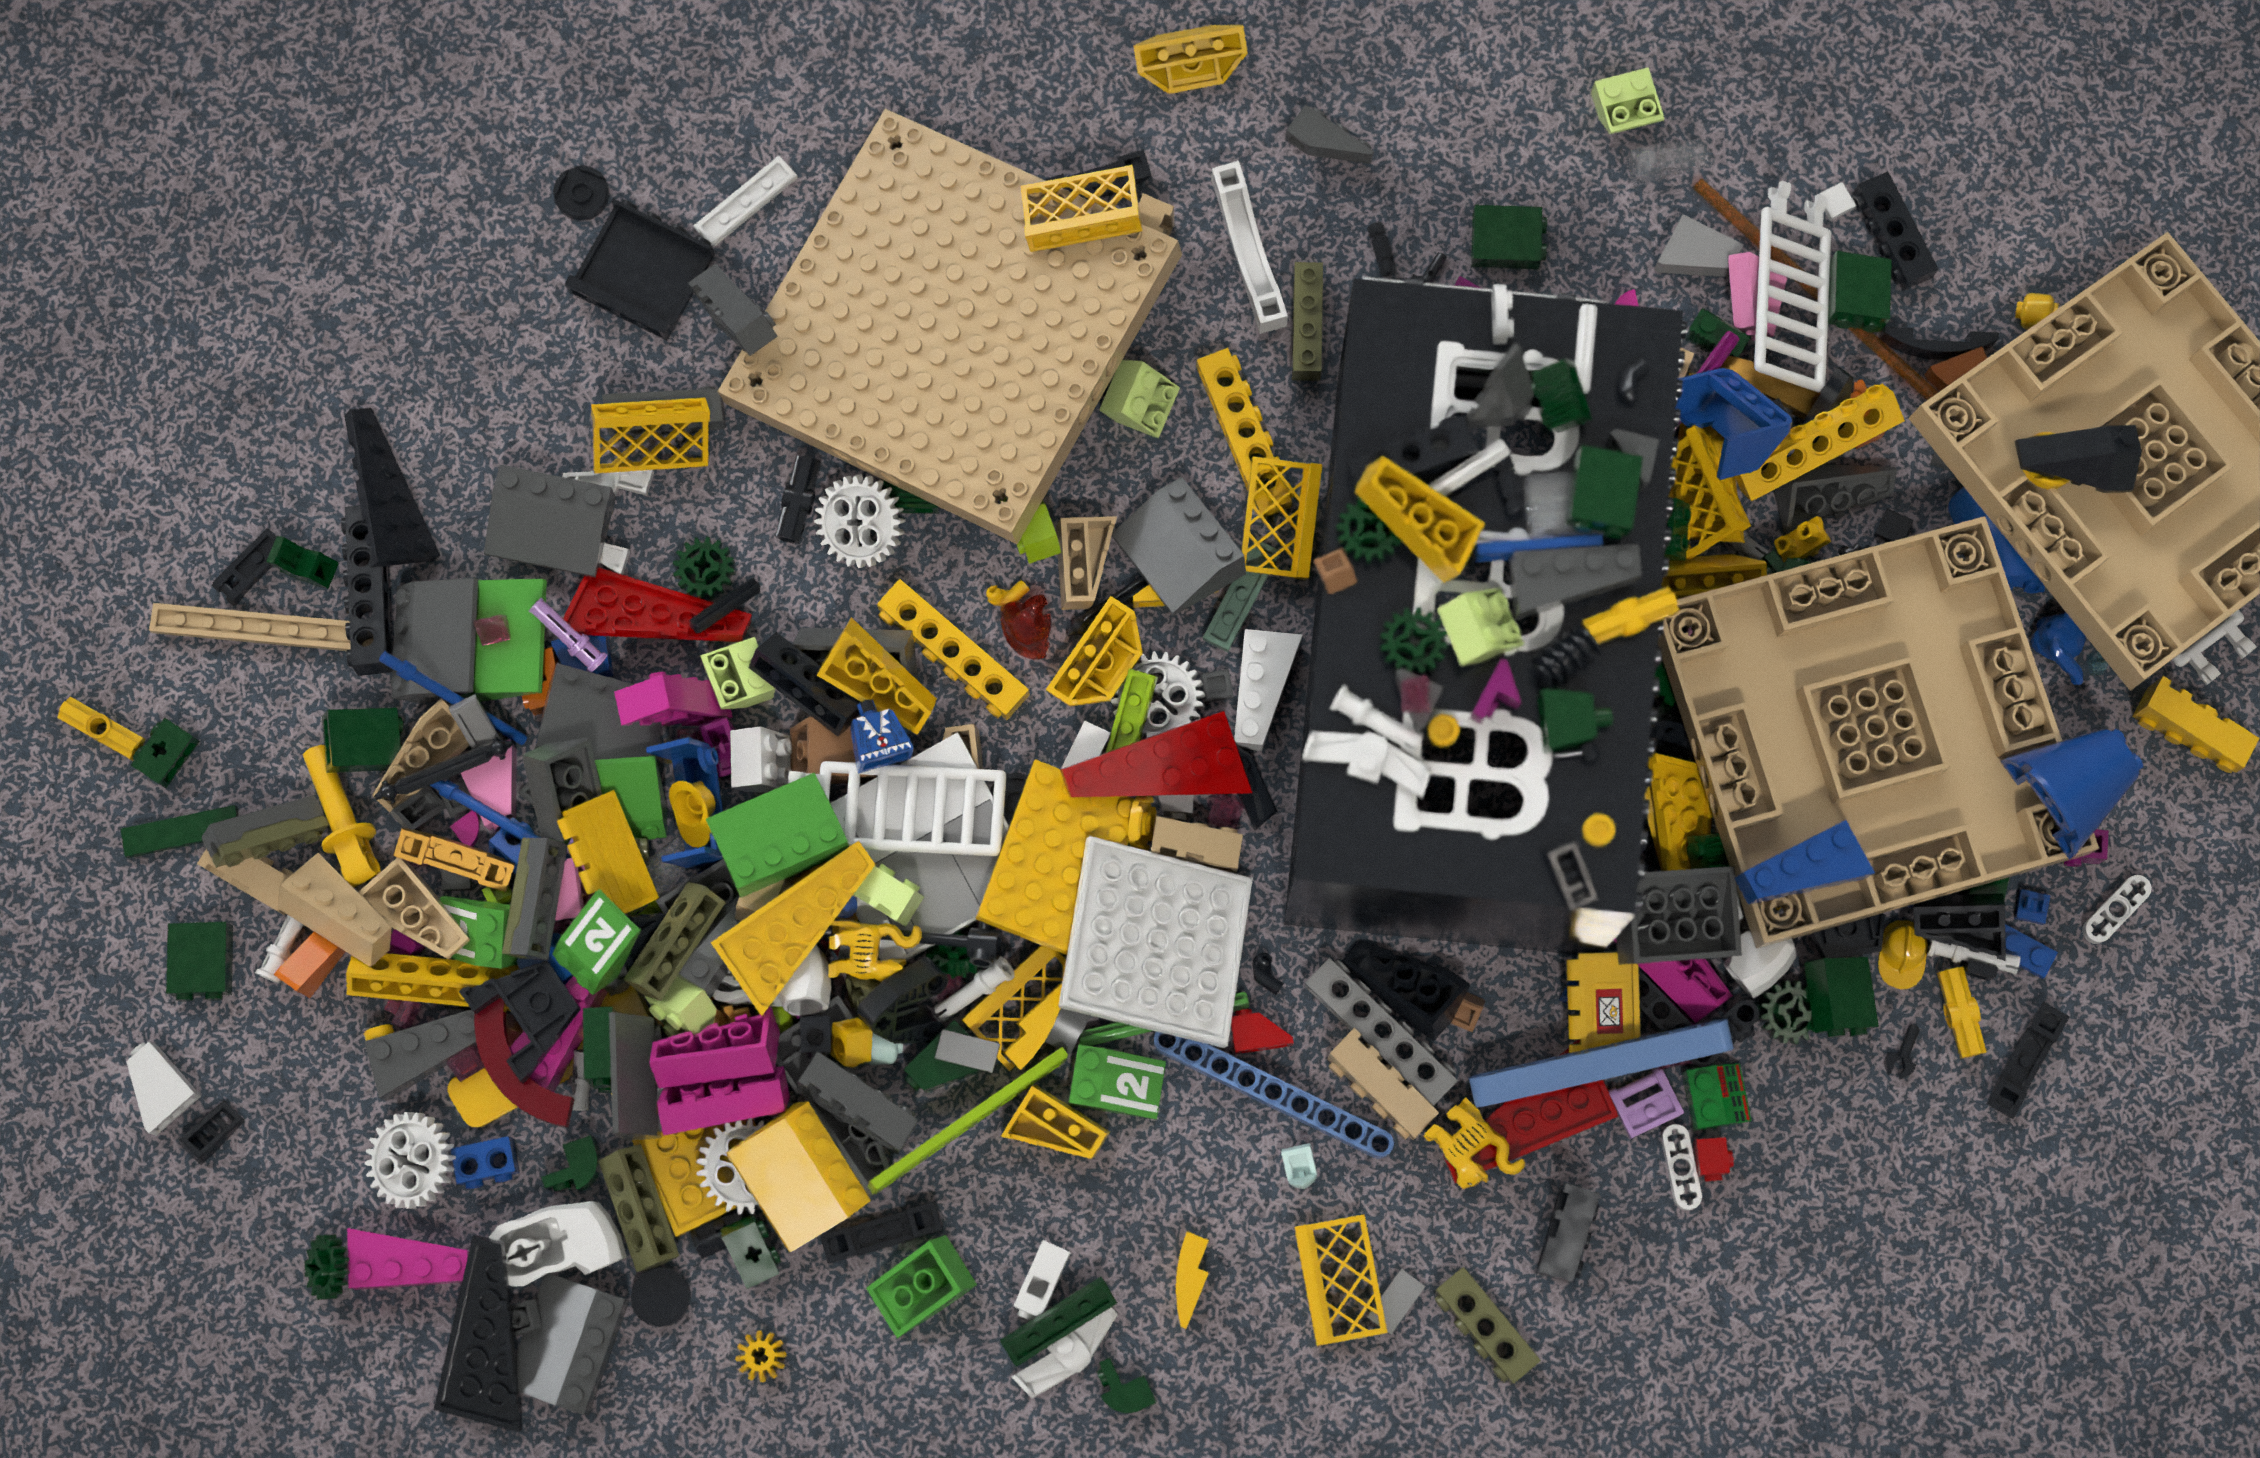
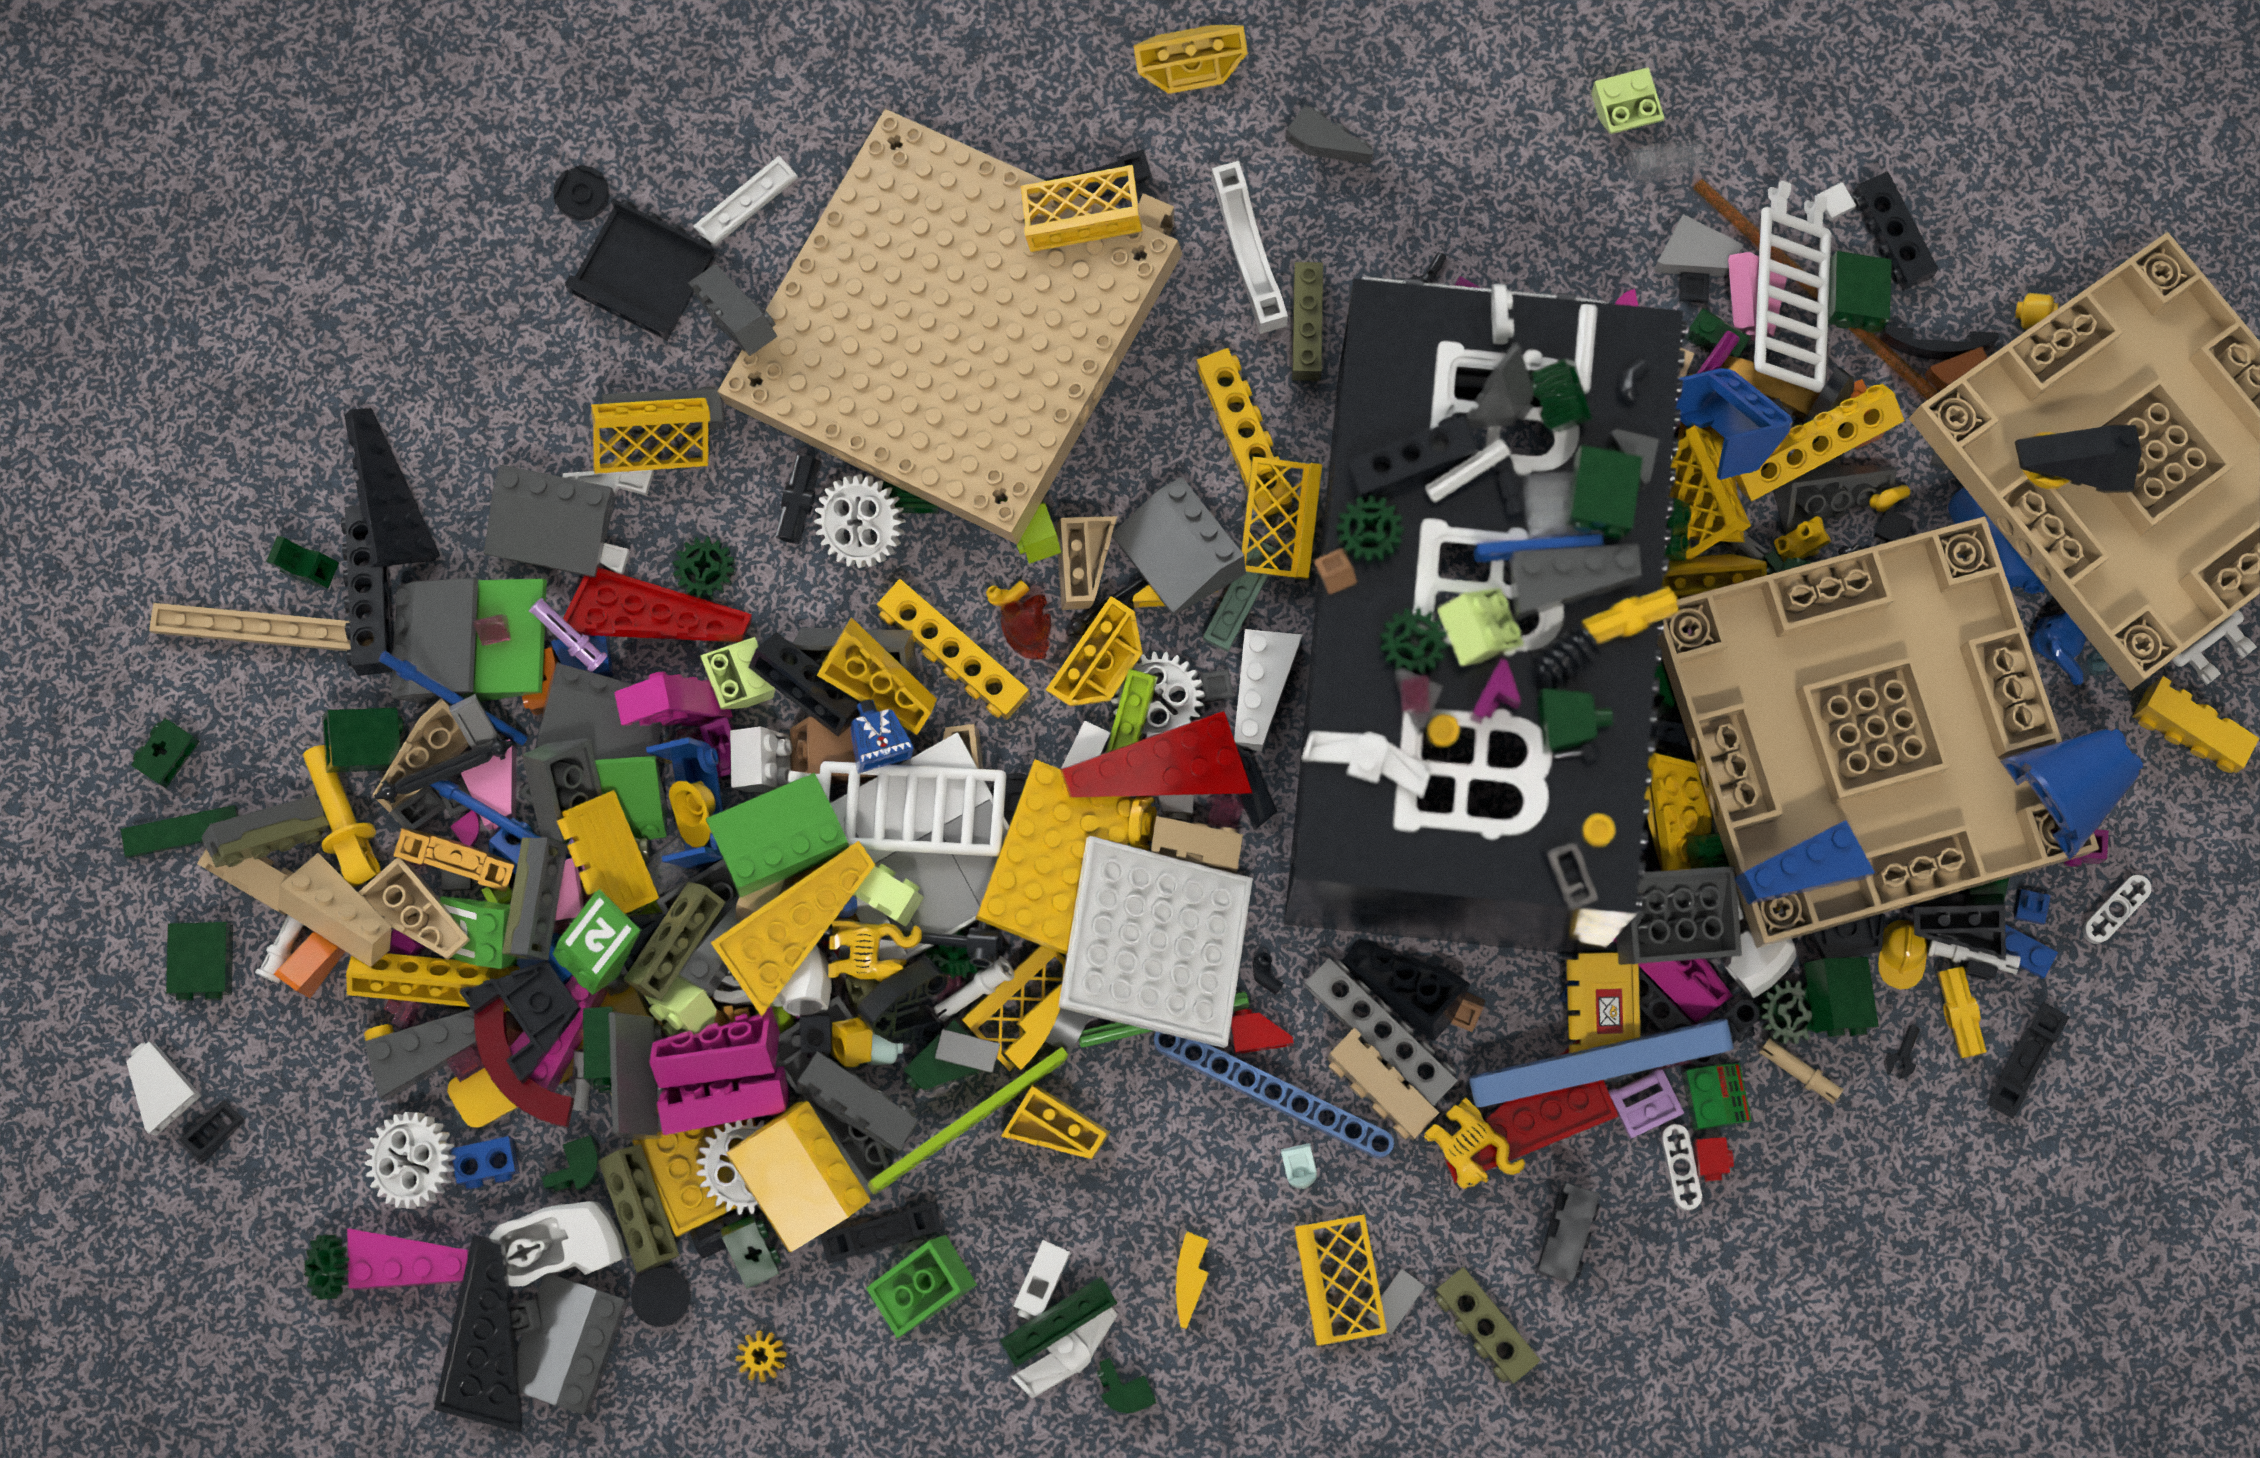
yellow piece [57,697,146,761] -> none
black plate [212,528,277,606] -> none
black axle [689,578,761,633] -> none
bright green slope [1069,1044,1166,1120] -> none
yellowish green slope [1100,360,1180,438] -> none
white pin [1330,685,1423,753] -> none
yellow wedge [1354,456,1485,584] -> none
black axle [1368,222,1397,276] -> none
dark green brick [1471,205,1547,269] -> none
none -> black tile [1679,272,1709,303]
none -> tan pin [1759,1038,1844,1105]
none -> yellow arm [1869,485,1910,512]

